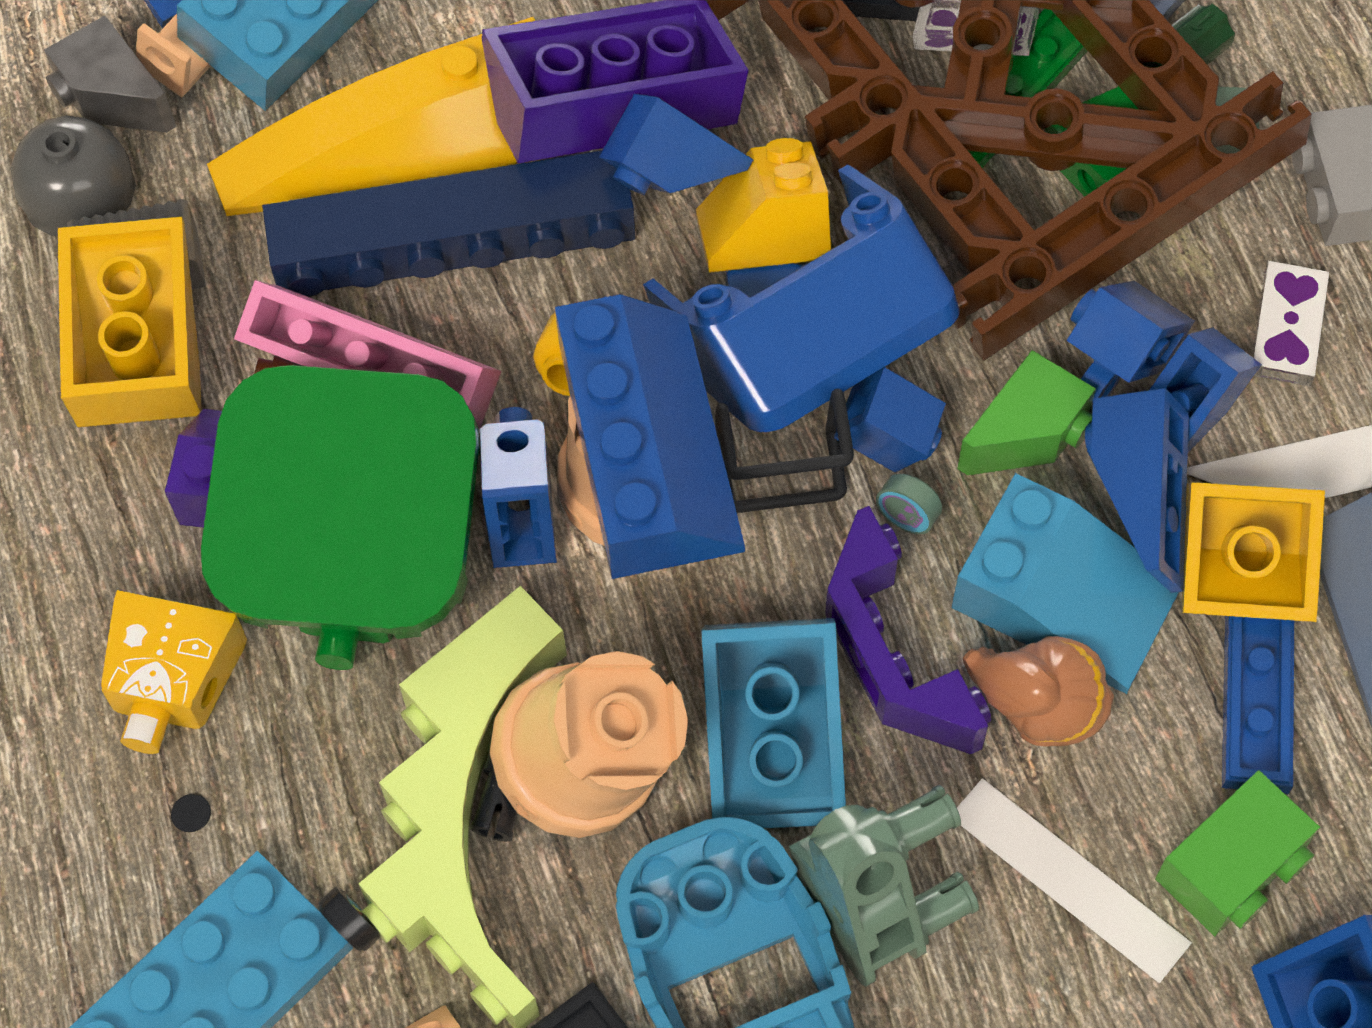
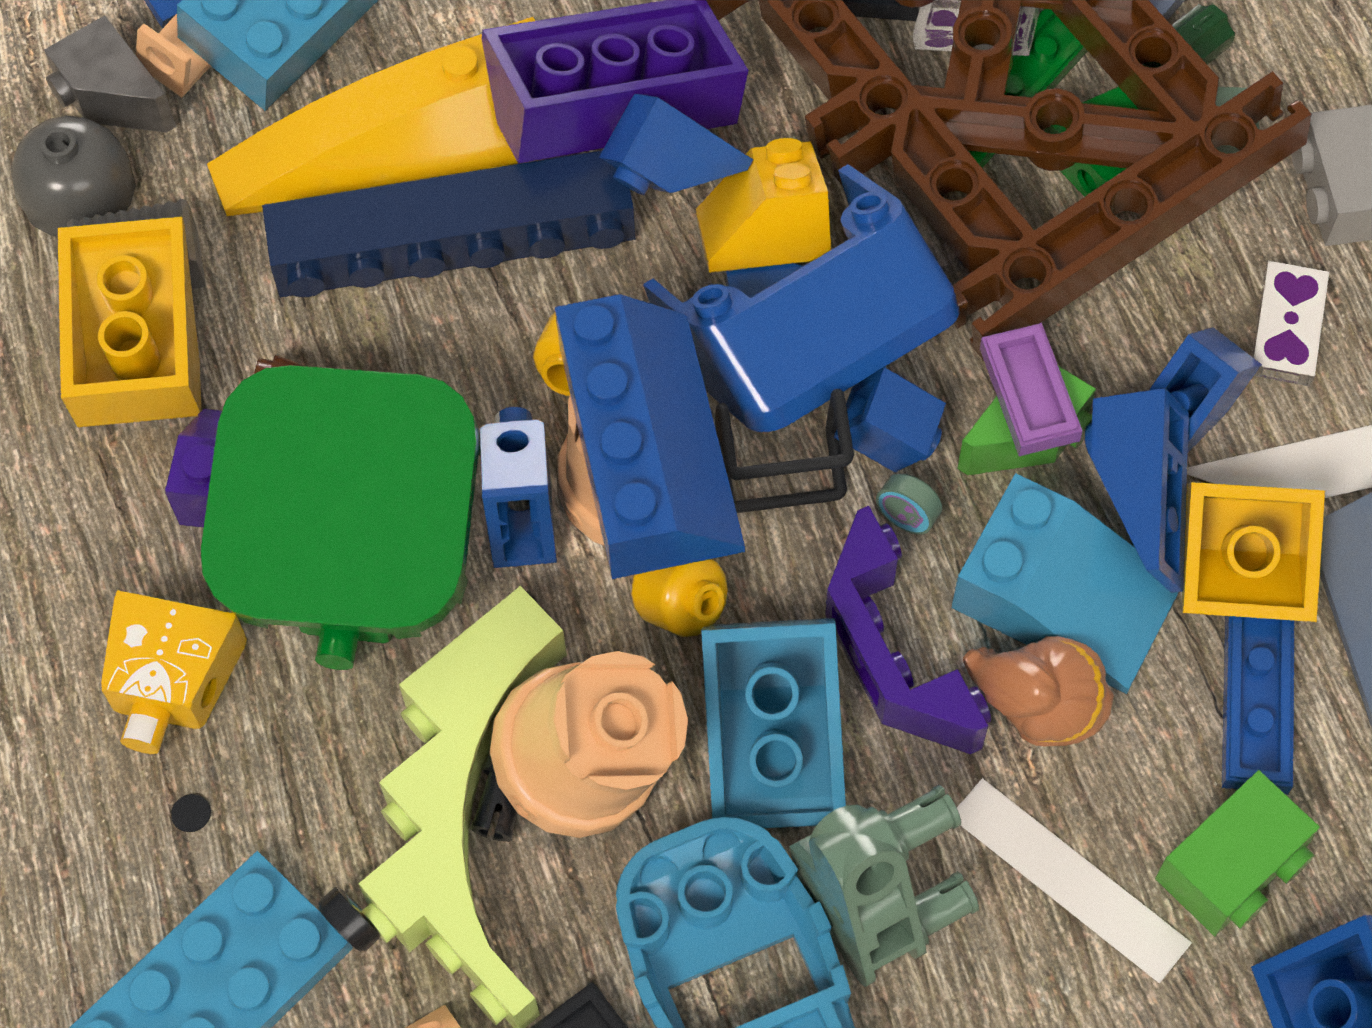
bright pink brick [234,280,501,429] -> none
blue brick [1066,281,1195,398] -> none
none -> yellow head [631,559,728,637]
none -> medium lavender tile [980,323,1083,456]

